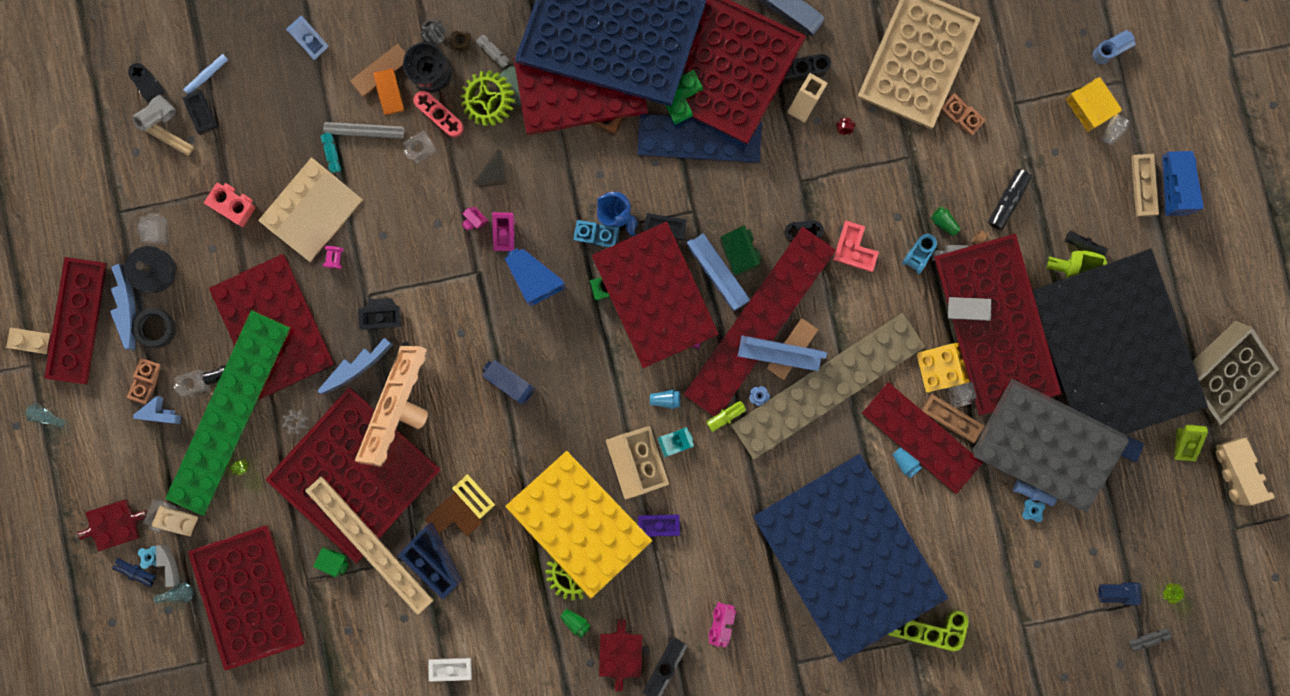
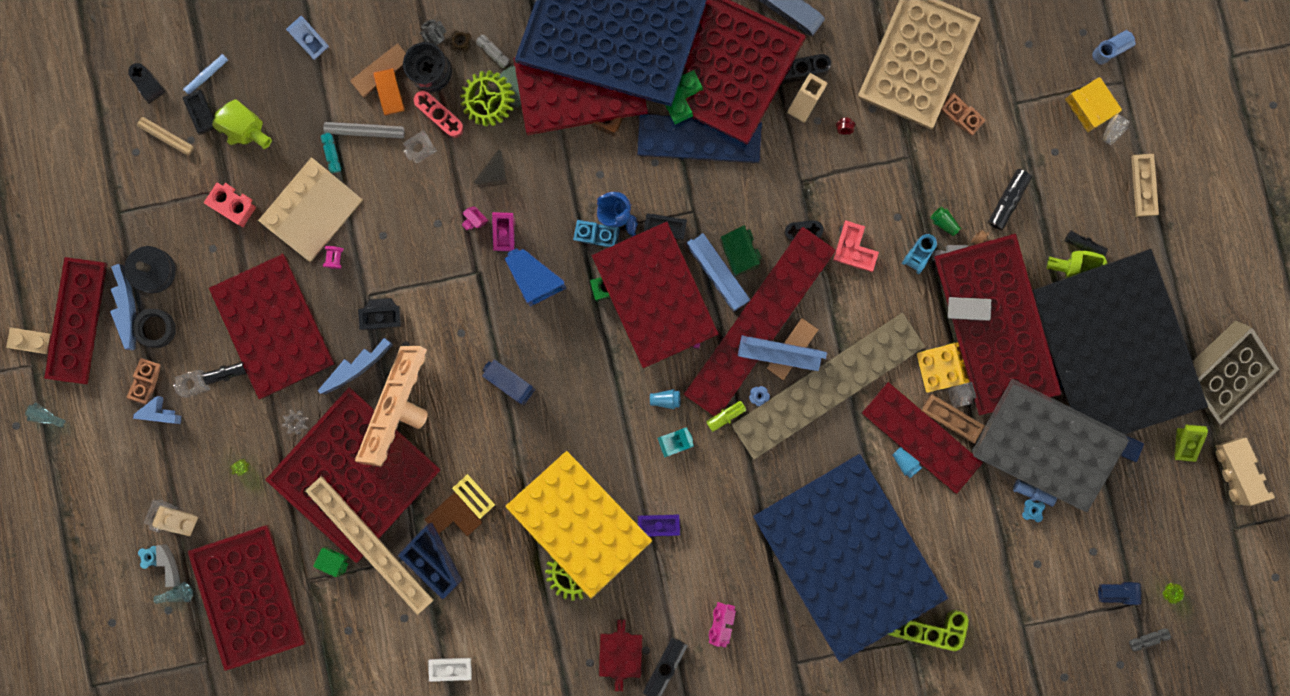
dark red plate [77,499,149,552] -> none
dark blue pin [112,558,157,588] -> none
light grey piece [132,95,176,131] -> none
clear brick [137,213,167,244] -> none
green plate [165,310,290,516] -> none
green cone [560,608,591,638] -> none
tan slope [606,426,669,499] -> none
blue wedge [1162,151,1204,216] -> none
none -> lime piece [212,99,272,149]

